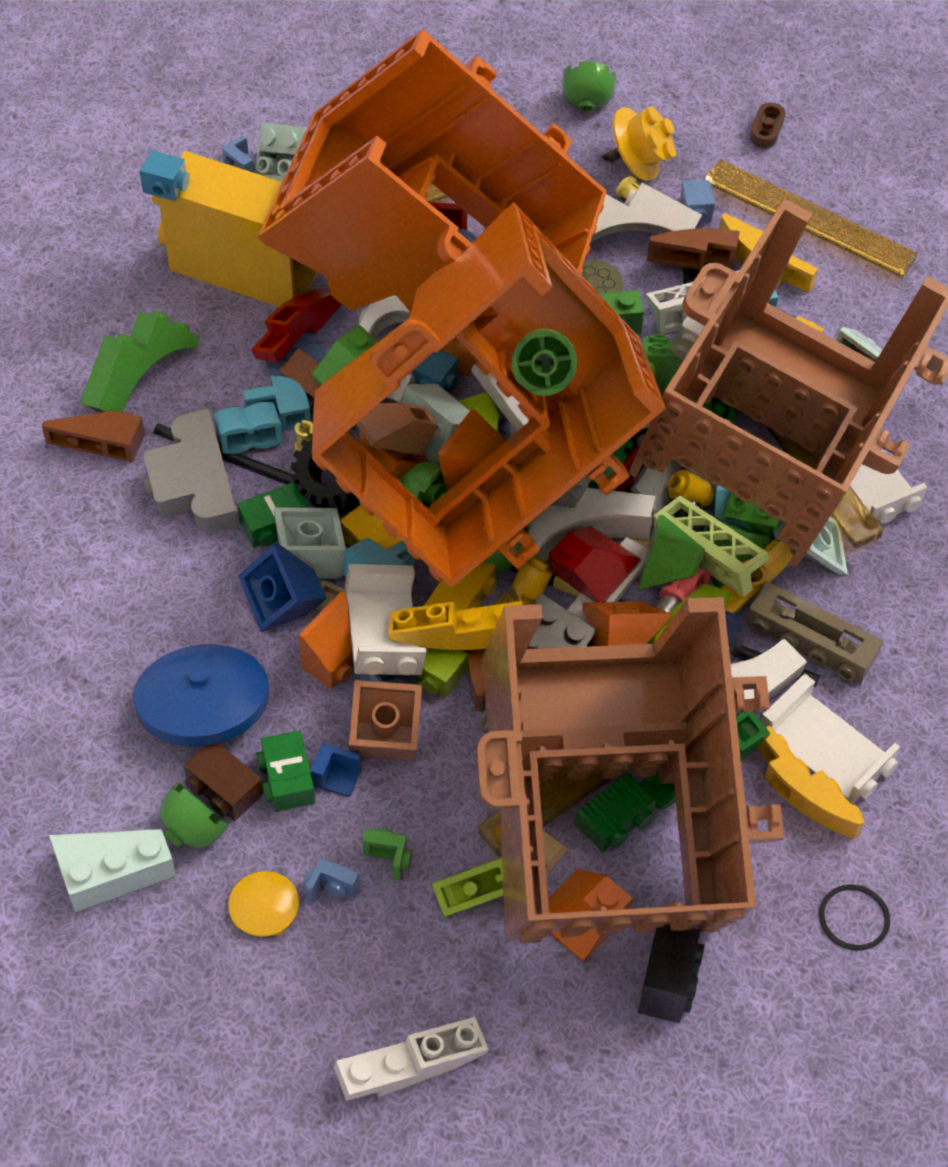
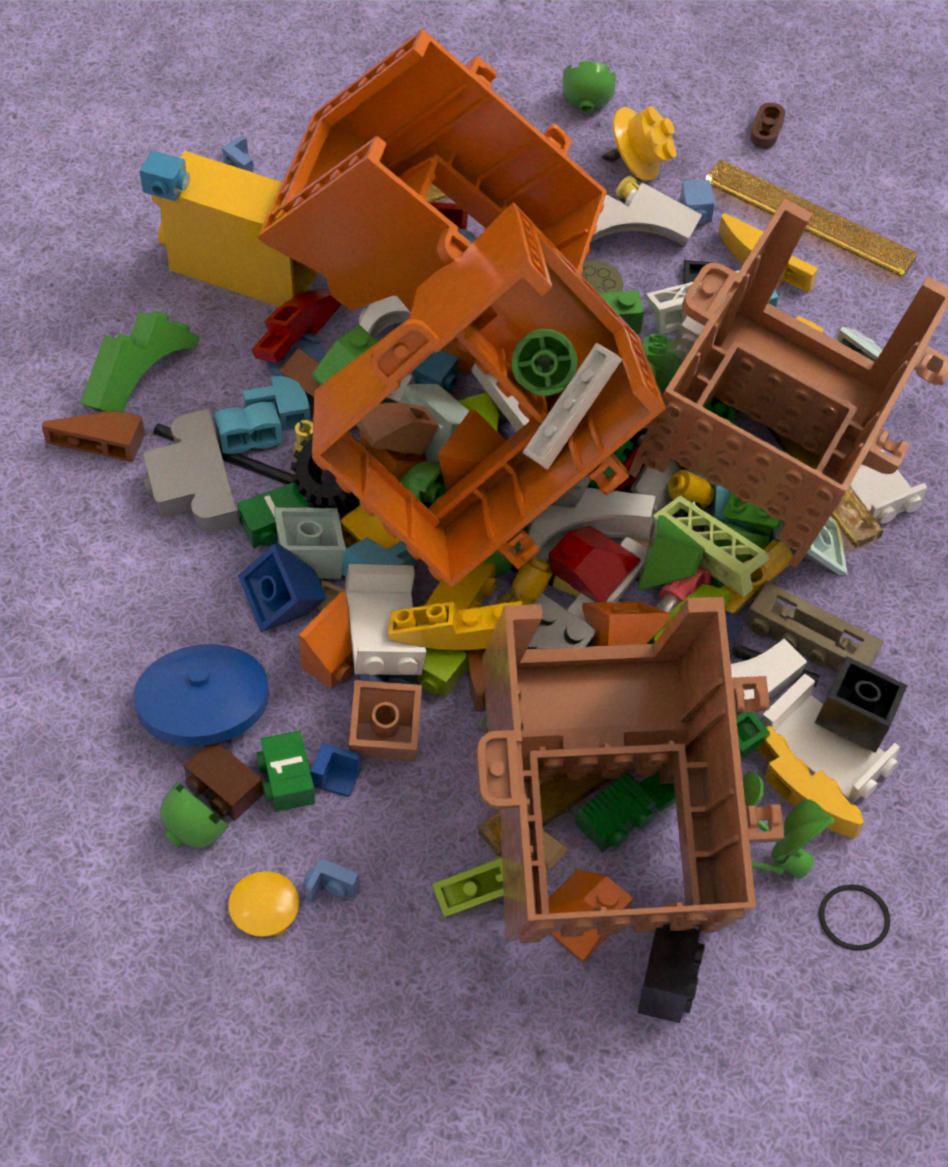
light aqua wedge [49,829,176,912] -> none
light aqua slope [255,122,307,182] -> none
white slope [334,1017,489,1101] -> none
bright green bracket [363,828,412,881] -> none
dark orange slope [647,228,740,270] -> none
none -> white tile [522,343,622,470]
none -> bright green plant [743,772,835,879]
none -> black brick [814,656,908,753]

